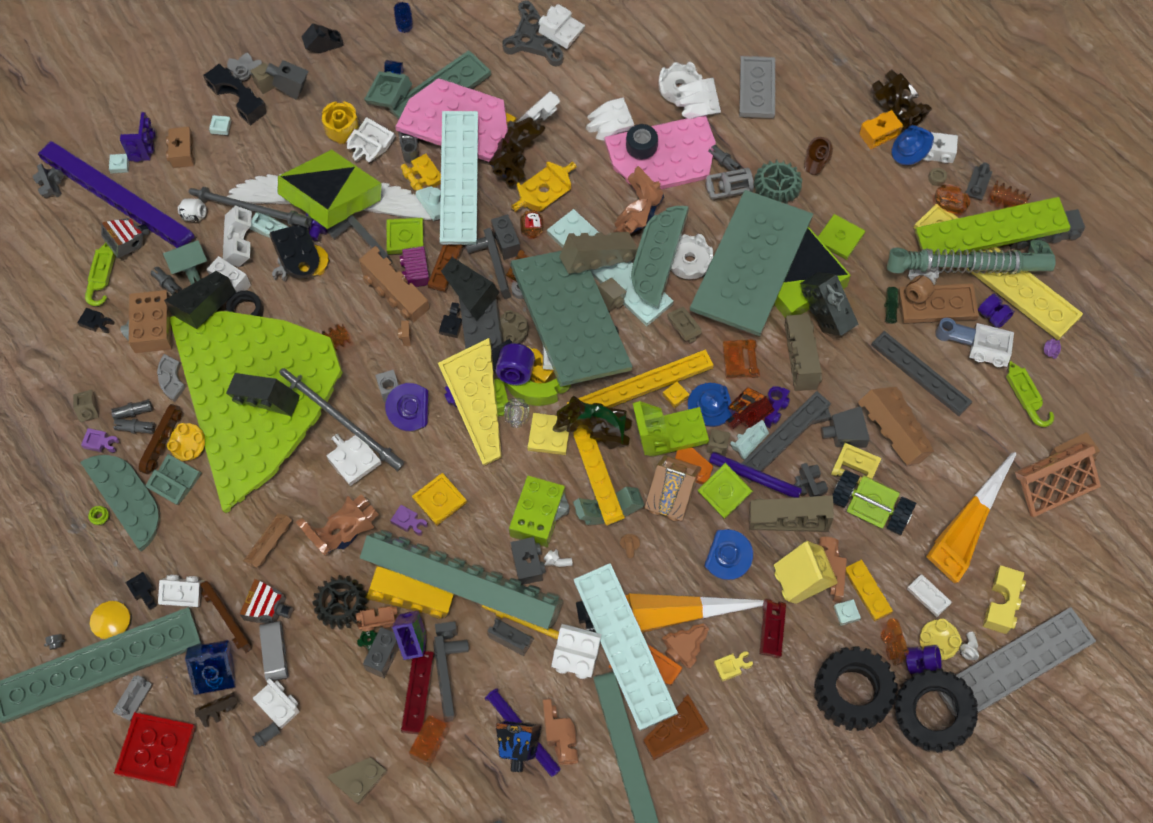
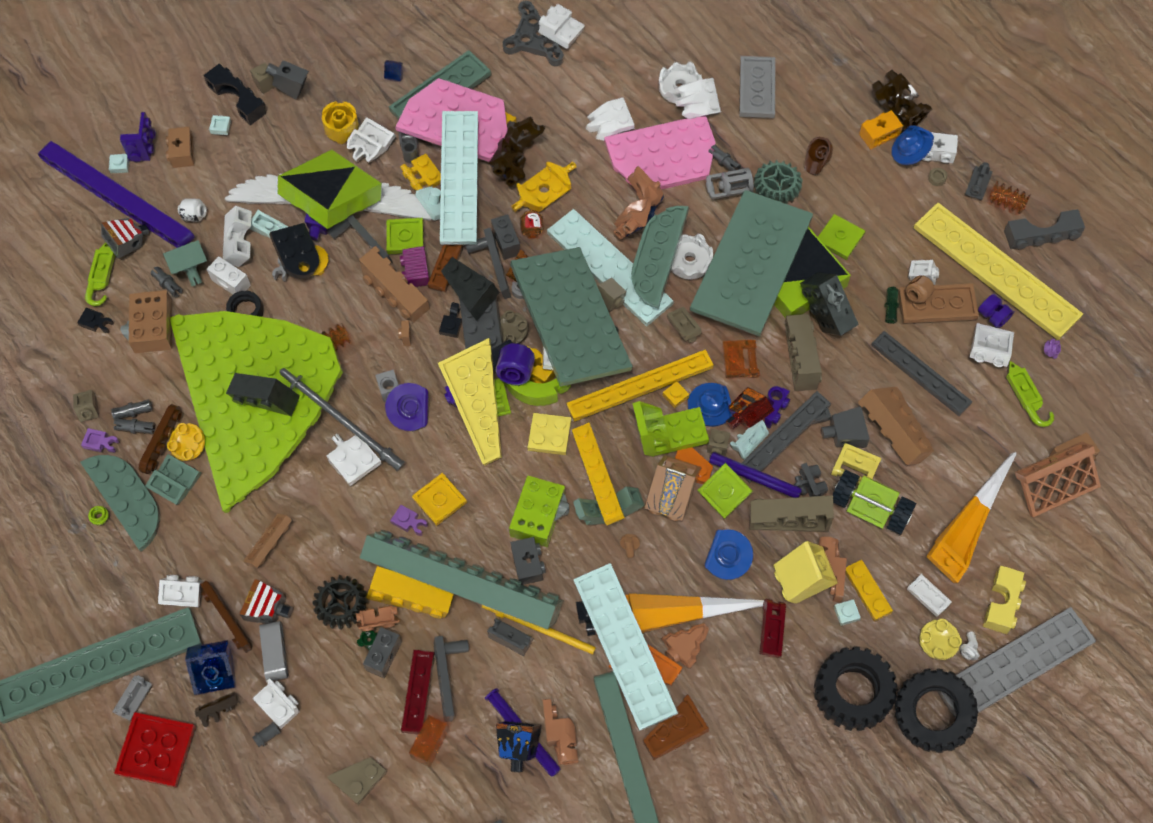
dark grey hips [33,164,64,198] -> none
dark grey plate [44,634,65,650] -> none
yellow dish [90,601,131,639] -> none
black plate [125,572,157,610] -> none
light grey tile [157,354,186,402] -> none
pearl dark grey wedge [164,271,236,329] -> none
dark grey bar [189,187,312,228] -> none
light grey plate [227,53,262,81] -> none
nougat hips [296,494,379,556] -> none
black slope [301,23,344,54] -> none
sand green plate [364,71,412,109] -> none
dark purple torso [392,611,427,660] -> none
clear blue plate [394,2,413,33] -> none
dark grey plate [435,621,458,640] -> none
clear head [504,398,529,428] -> none
white plate [516,91,560,122] -> none
white plate [544,549,572,567] -> none
white plate [551,624,602,679] -> none
dark brown hips [553,396,632,449] -> none
dark tan wedge [559,232,638,274] -> none
black wheel [626,124,658,159] -> none
light yellow plate [714,652,753,682] -> none
clear orange plate [880,618,909,666] -> none
sand green piece [887,240,1056,274] -> none
dark purple wheel [906,645,942,674] -> none
lime plate [915,197,1071,255] -> none
clear orange tile [934,184,970,214] -> none
sand blue piece [935,318,976,346] -> none

